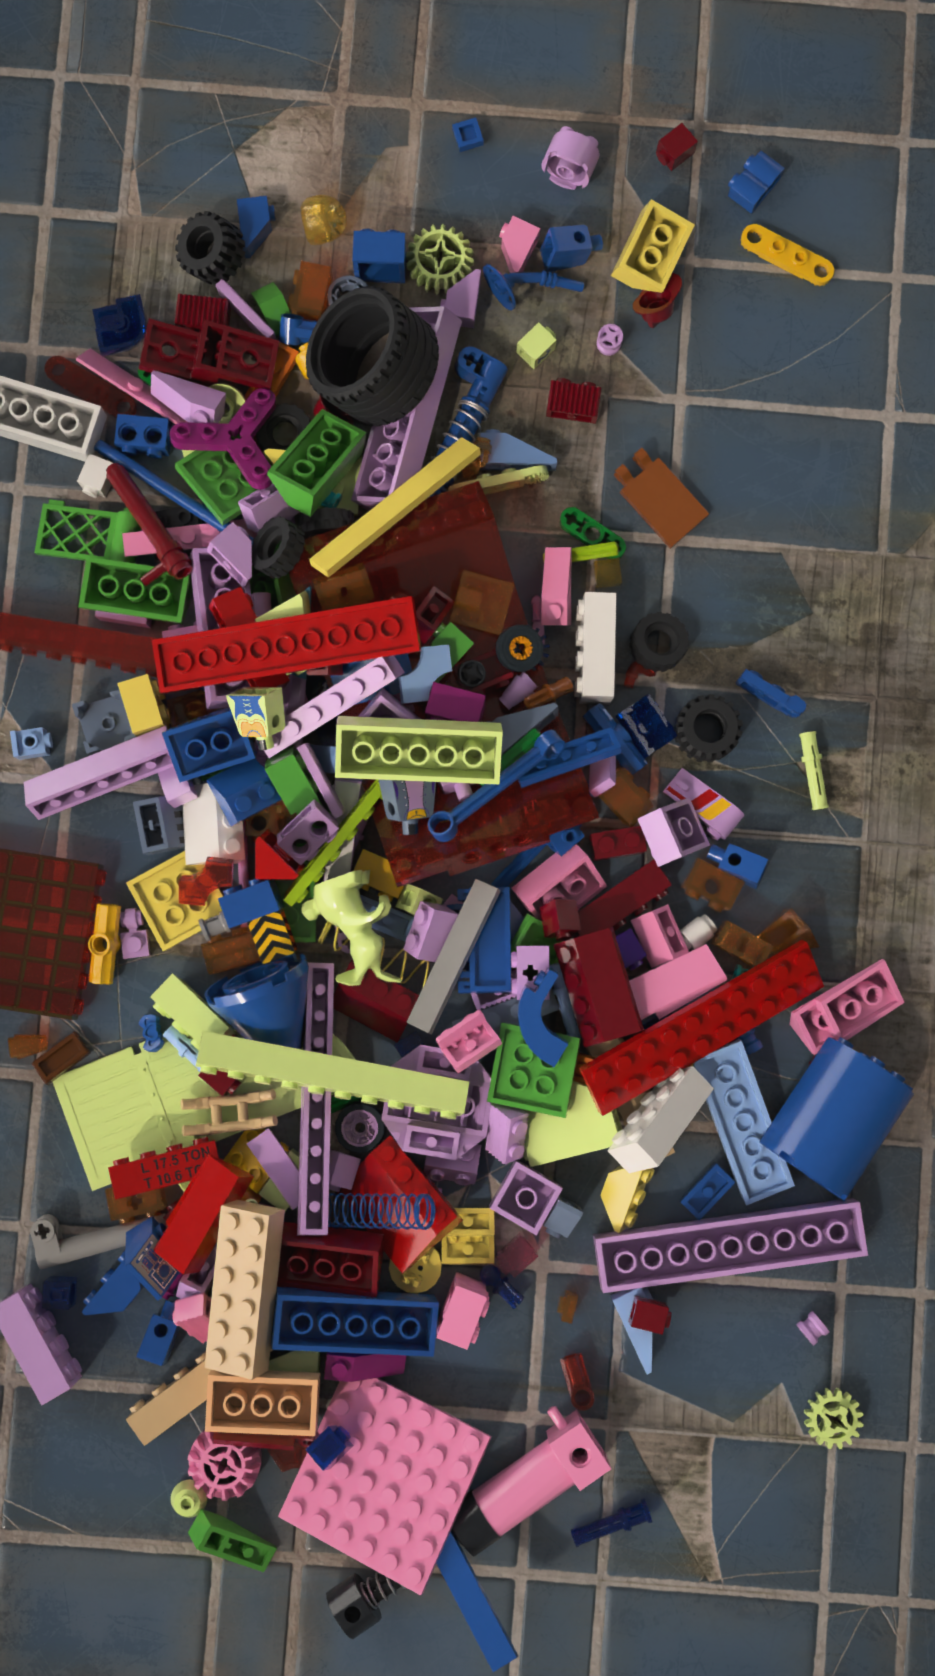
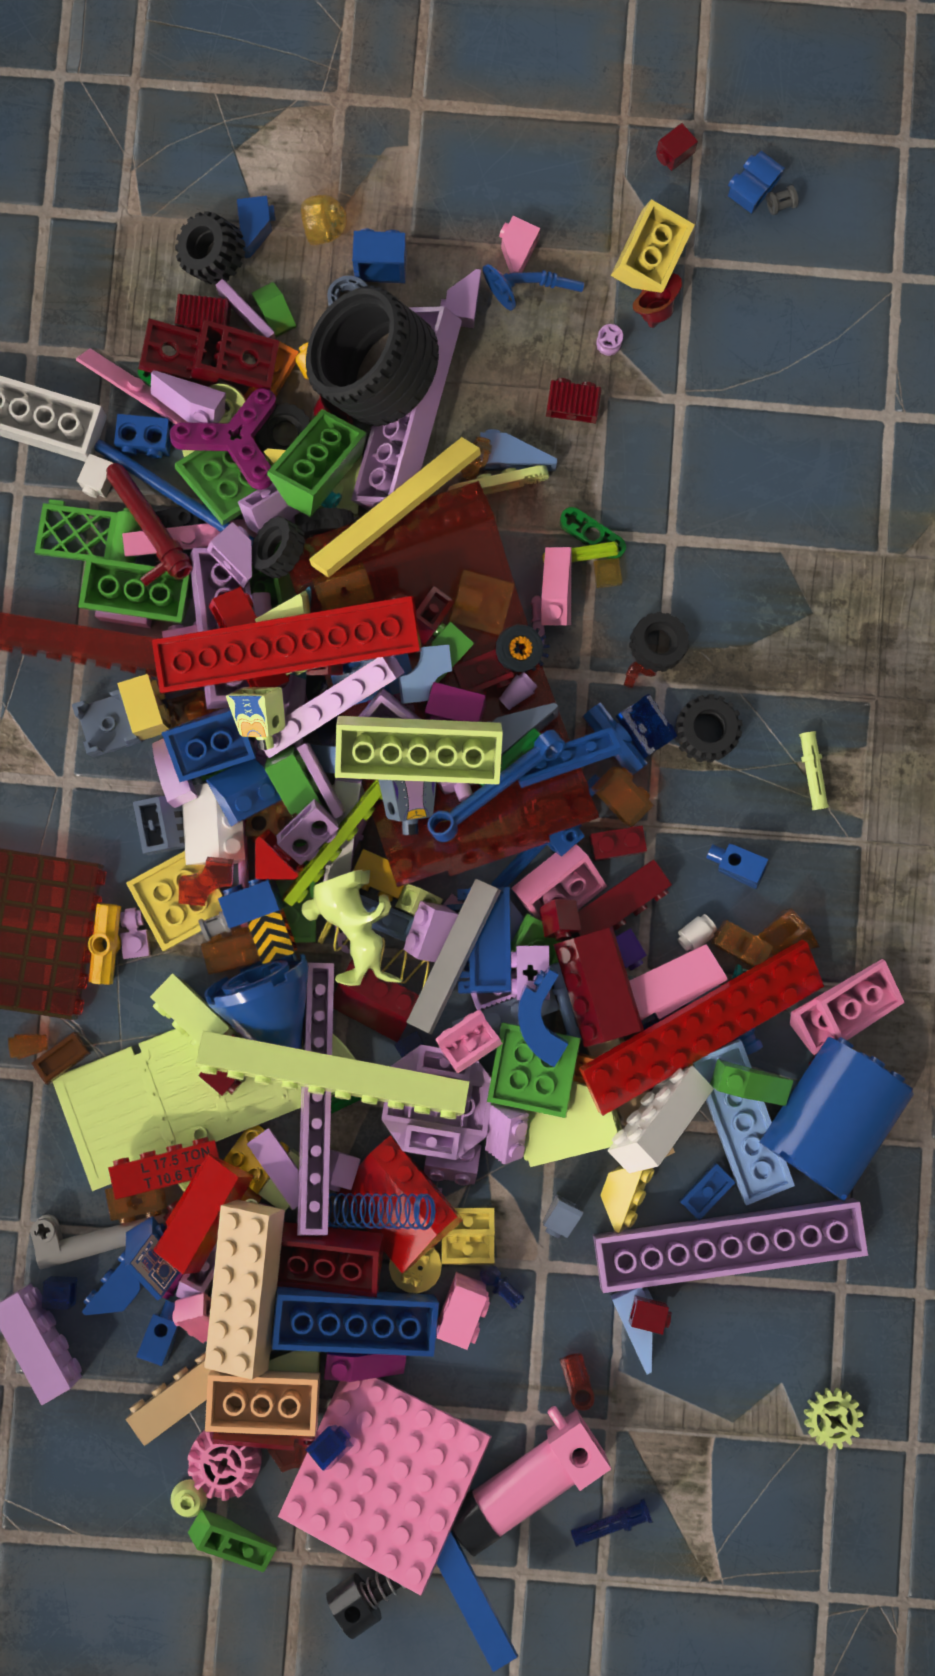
light blue brick [10,727,53,760] -> none
lavender brick [24,725,174,820] -> none
clear red plate [45,356,137,418] -> none
clear blue brick [92,294,146,357] -> none
blue piece [139,1014,165,1052] -> none
light blue pin [163,1025,201,1072] -> none
tan piece [181,1089,278,1136] -> none
blue piece [279,313,318,345] -> none
clear orange brick [288,261,333,321] -> none
wheel [335,1102,385,1153] -> none
yellowish green gear [406,224,474,294] -> none
blue piece [410,346,508,523] -> none
blue plate [452,118,484,152] -> none
black wheel [457,660,486,687] -> none
lavender brick [489,1160,563,1235] -> none
clear pink brick [496,1233,538,1278] -> none
yellowish green brick [516,322,557,369] -> none
dark orange axle [524,677,573,709] -> none
blue torso [540,225,603,272] -> none
lavender brick [542,126,600,190] -> none
clear orange plate [556,1290,578,1324] -> none
white brick [574,592,616,705] -> none
lavender tile [589,756,616,798] -> none
dark orange tile [614,448,709,549] -> none
bright pink brick [631,904,689,968] -> none
lavender brick [638,798,710,867] -> none
lavender door [663,768,744,841] -> none
clear orange brick [681,858,745,913] -> none
blue hinge [735,669,806,718] -> none
yellow plate [740,224,834,286] -> none
lavender wheel [796,1311,830,1346] -> none
none -> bright green slope [710,1059,793,1106]
none -> dark grey bush [766,185,798,215]

